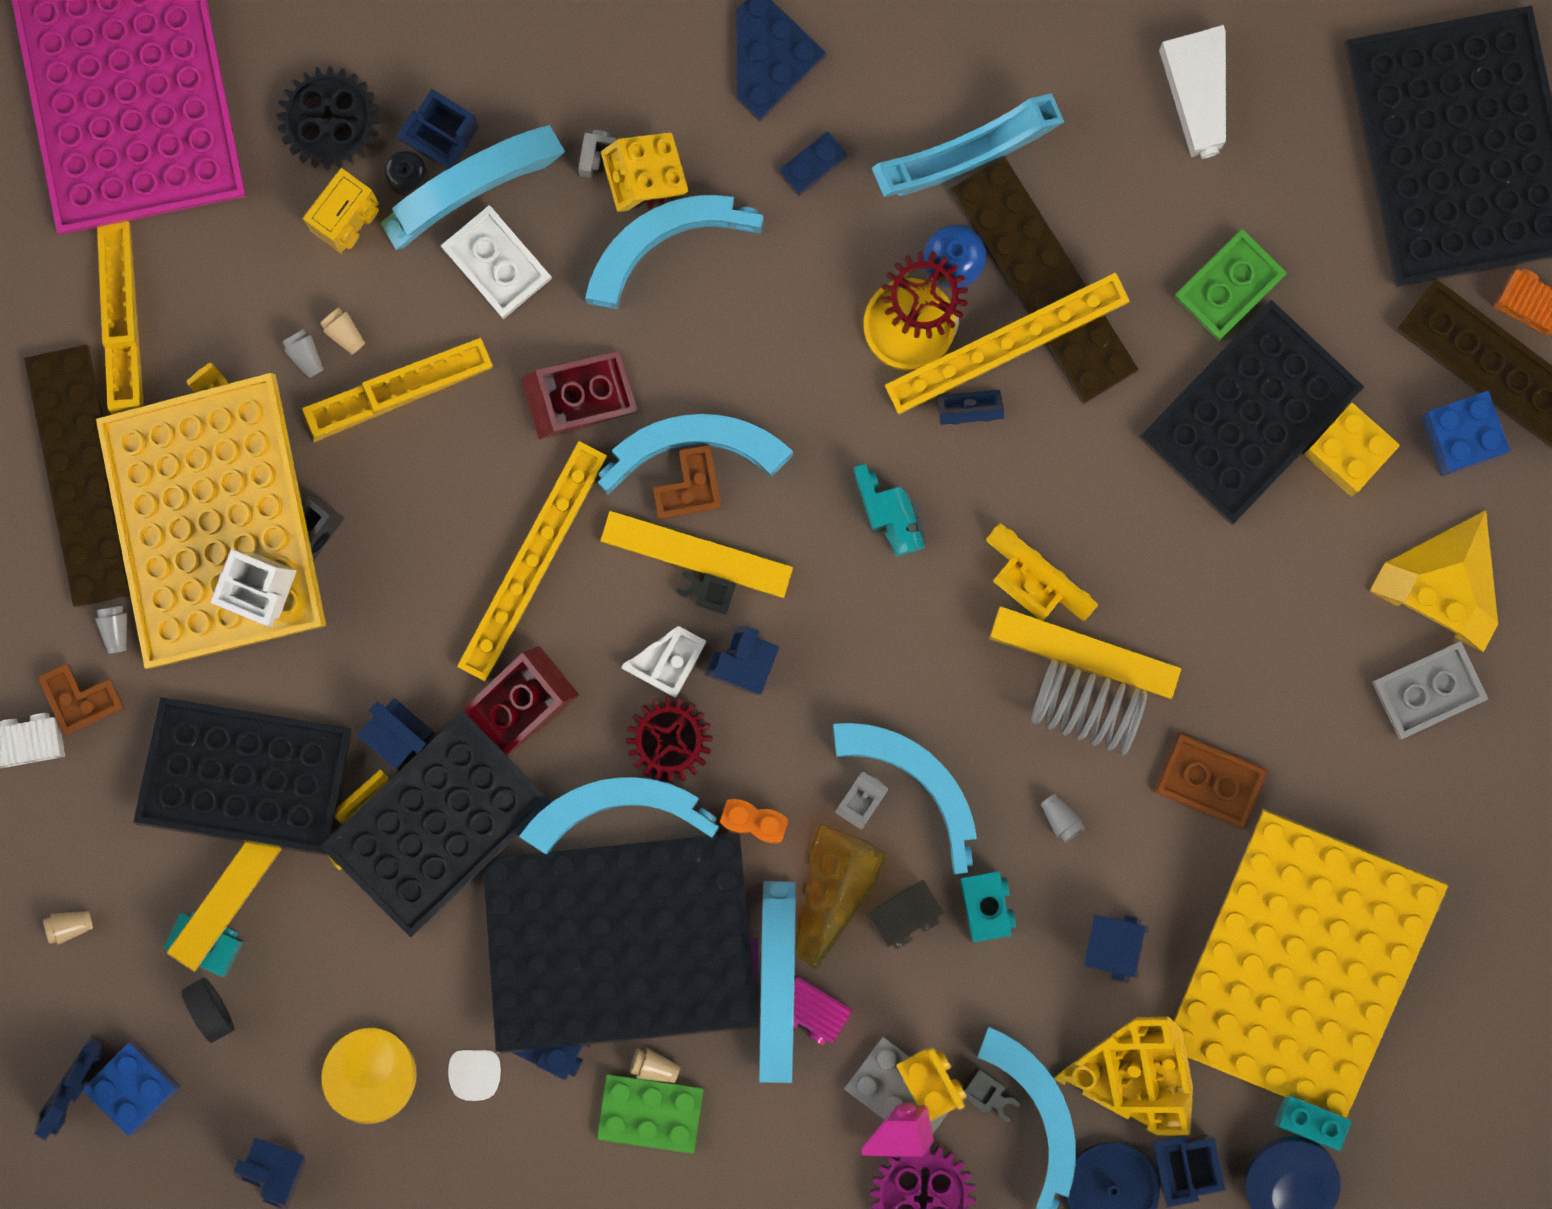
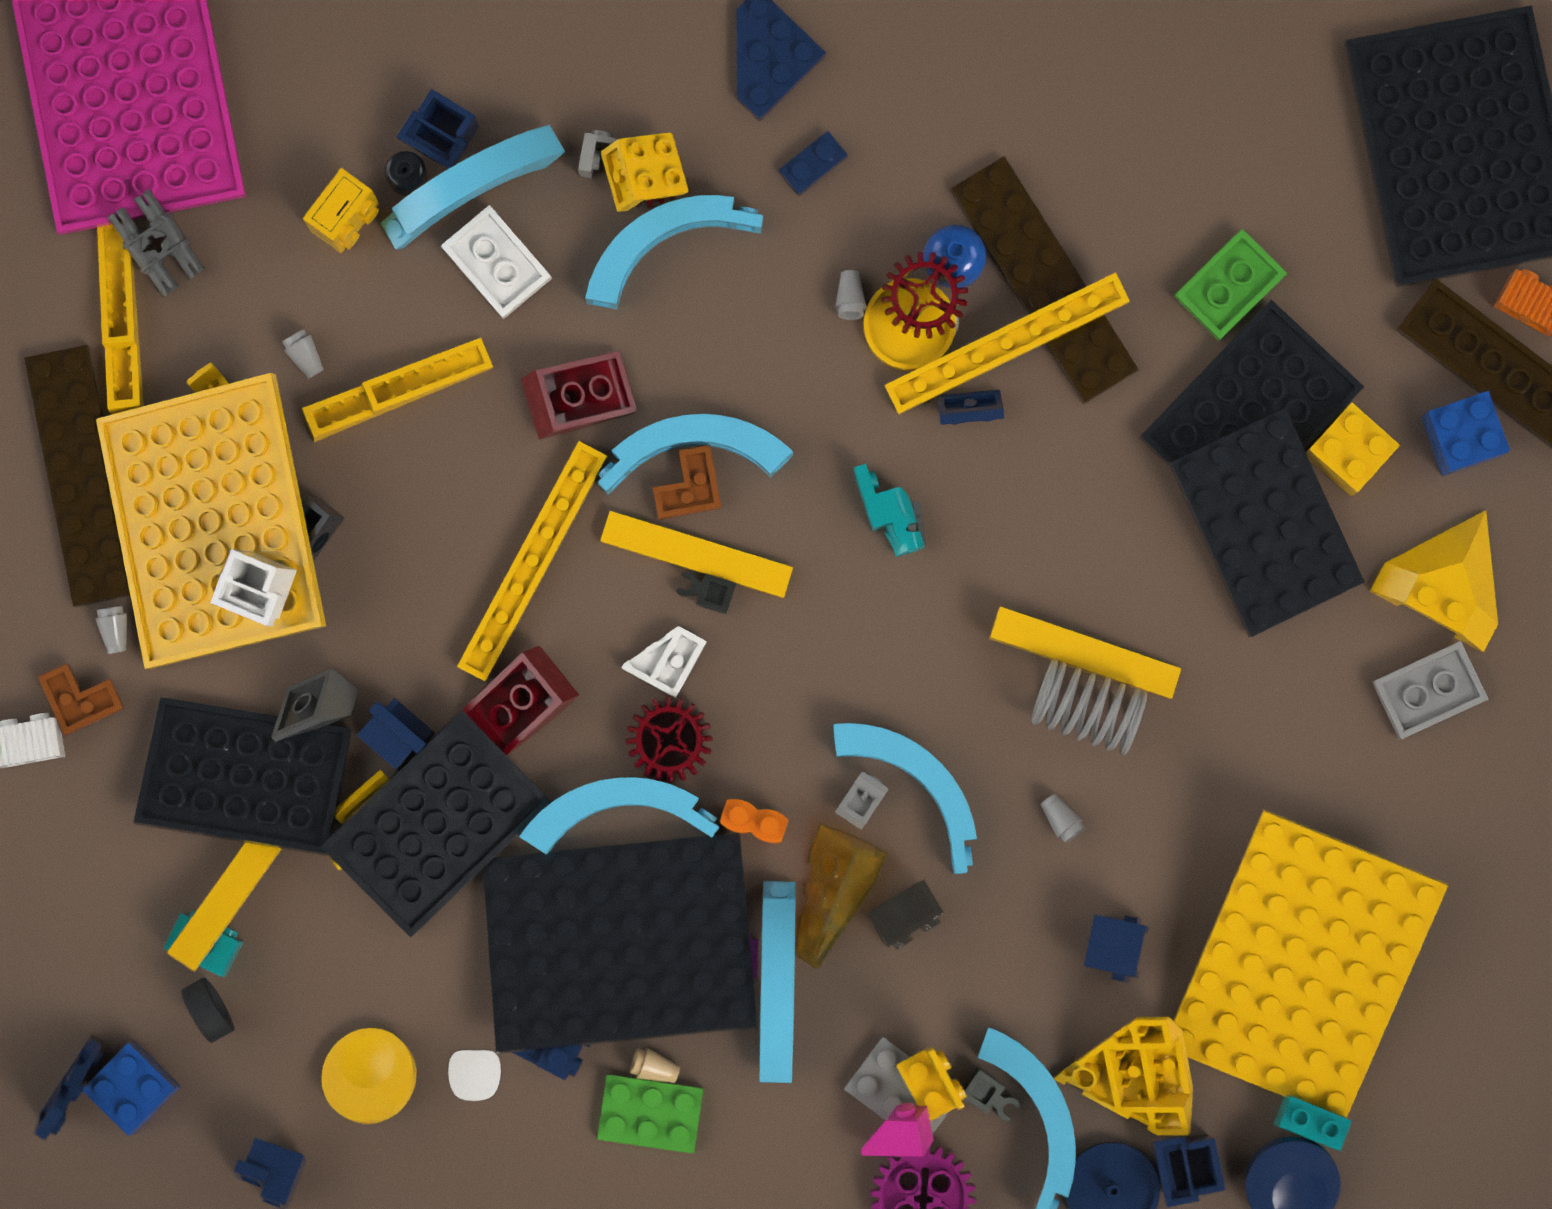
tan cone [43,910,93,945] -> none
black gear [276,66,381,171] -> none
tan cone [320,307,366,355] -> none
dark blue plate [705,626,779,695] -> none
dark pink brick [793,976,853,1045] -> none
medium azure arch [871,93,1064,197] -> none
teal brick [959,871,1016,943] -> none
yellow bracket [986,523,1098,621] -> none
dark orange tile [1154,733,1269,830] -> none
white slope [1159,25,1226,159] -> none
none -> dark grey pin [107,189,206,298]
none -> dark grey slope [271,668,358,741]
none -> light grey cone [835,270,867,320]
none -> black plate [1168,408,1365,637]

